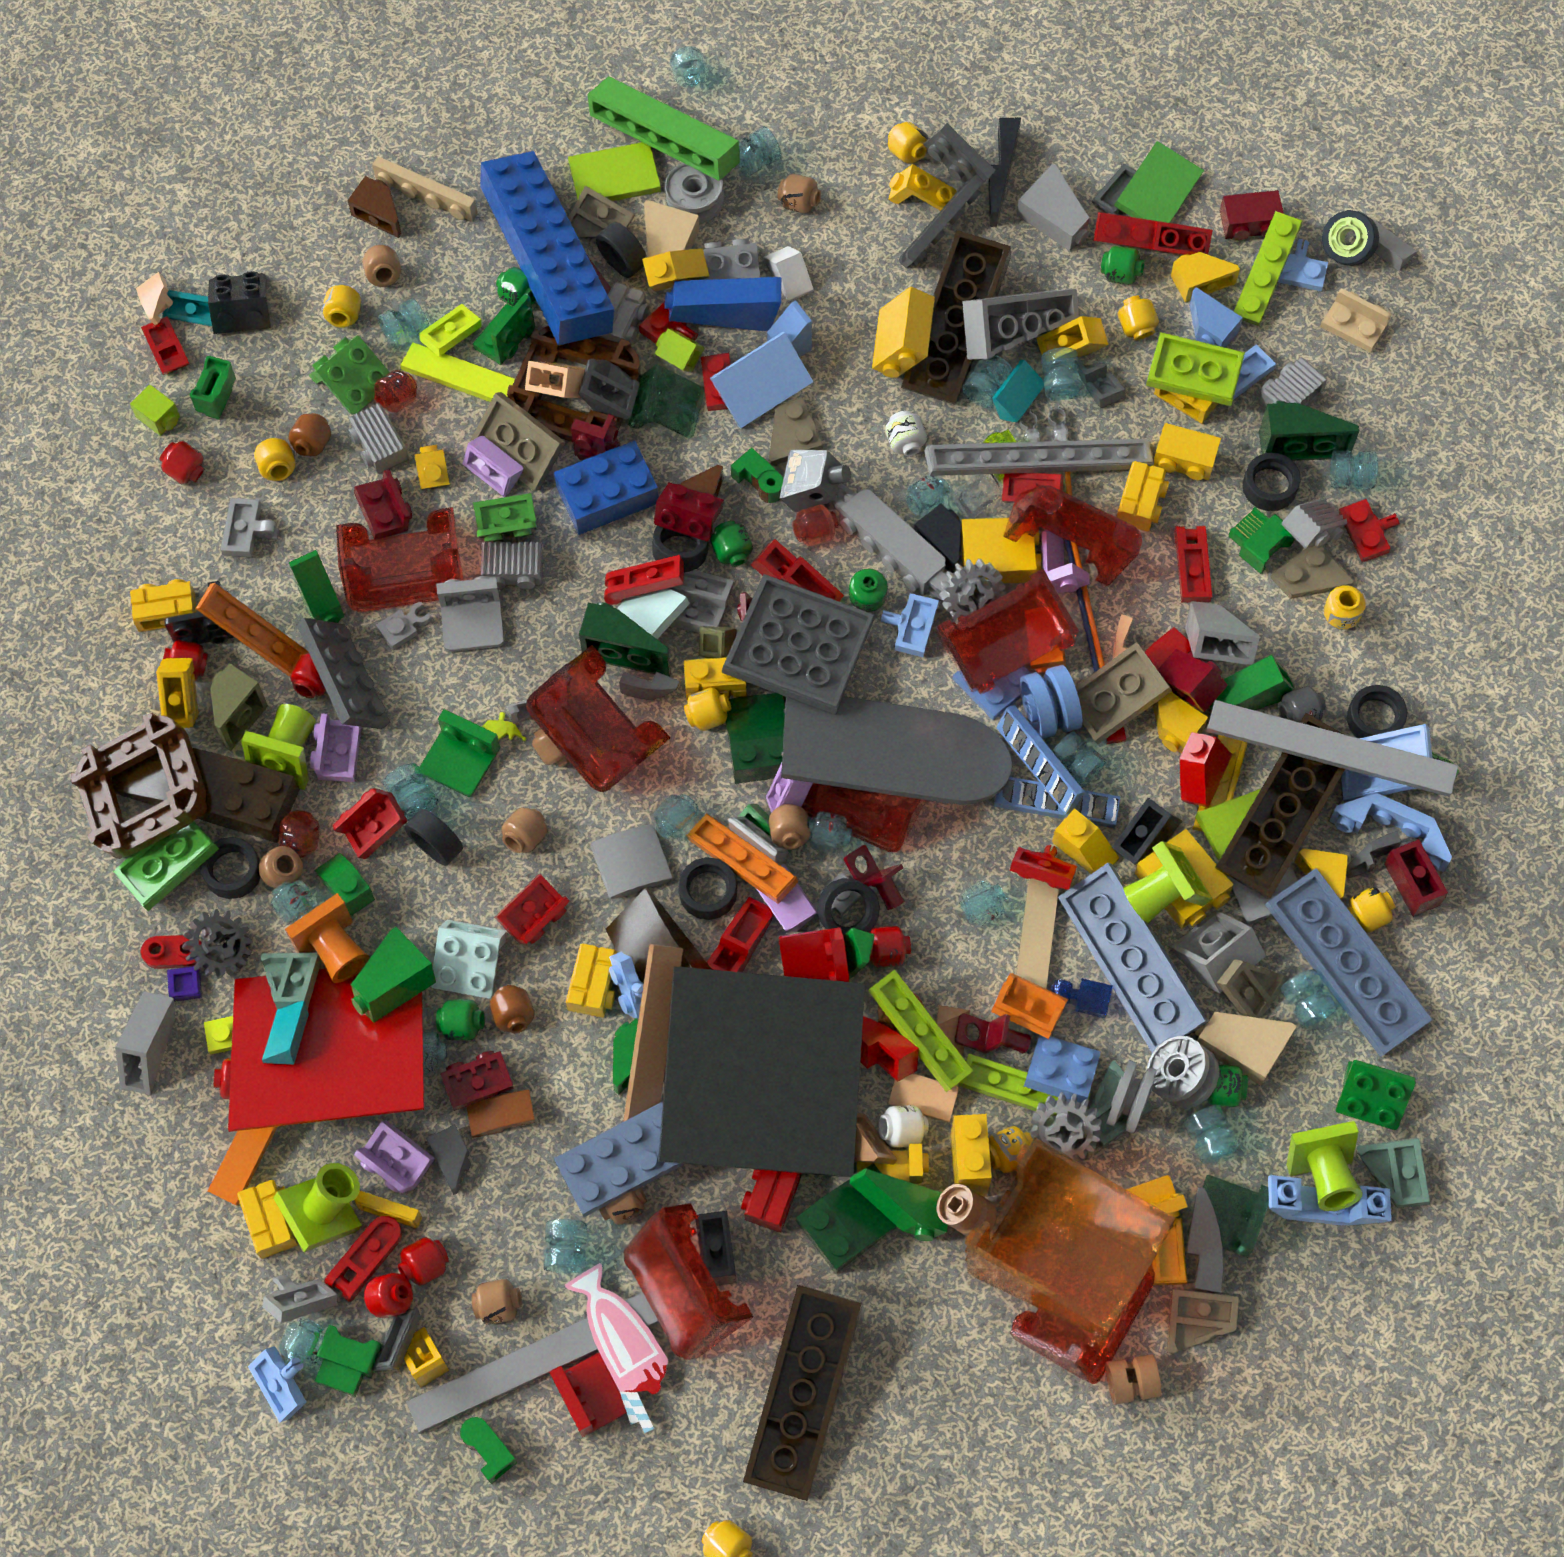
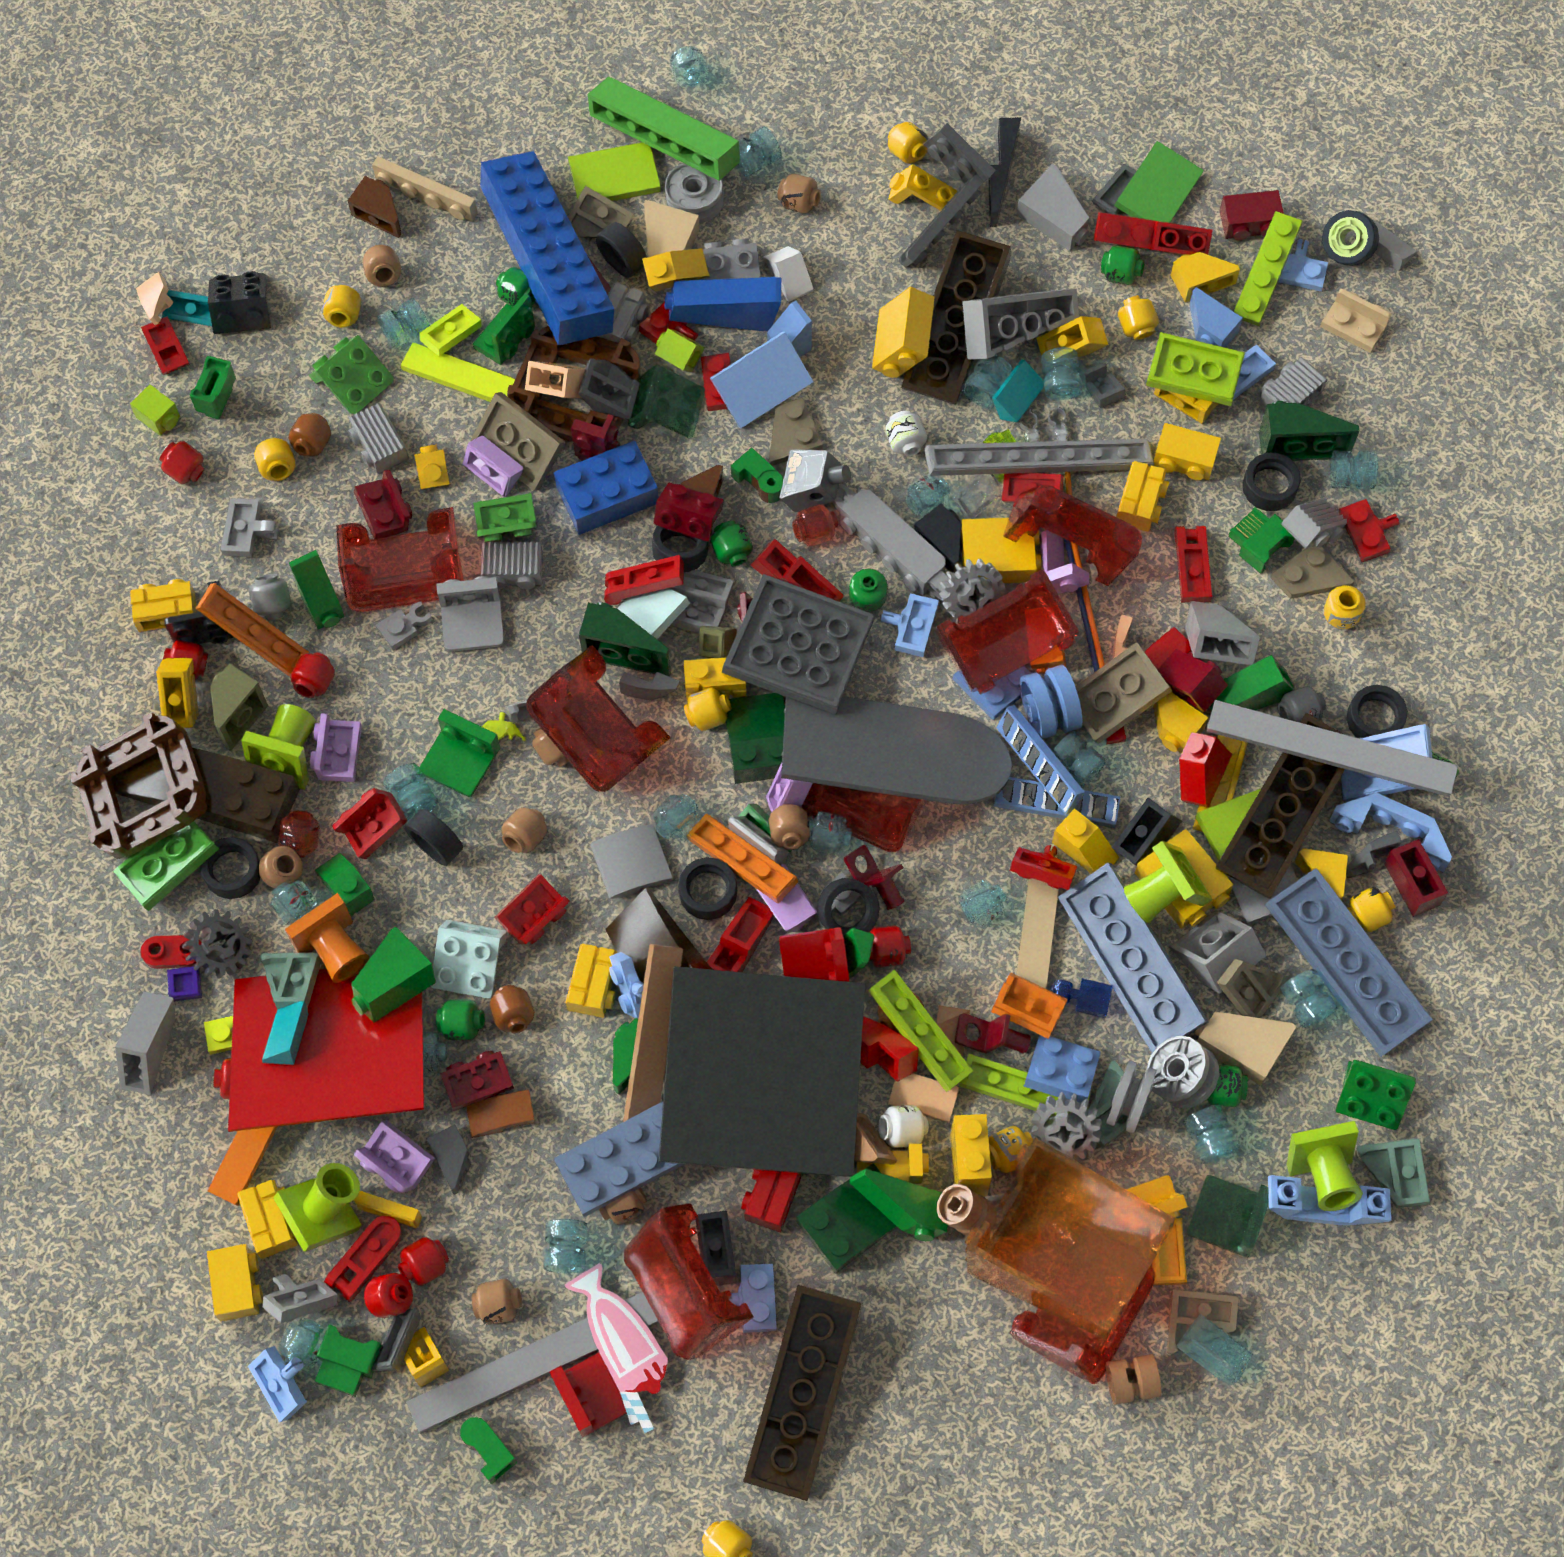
dark grey plate [296,618,390,729] -> none
clear red head [374,370,417,413] -> none
dark grey slope [1186,1186,1223,1293] -> none
none -> yellow brick [207,1244,263,1322]
none -> light grey head [249,574,291,620]
none -> light blue plate [718,1264,777,1333]
none -> clear light blue slope [1177,1314,1253,1385]

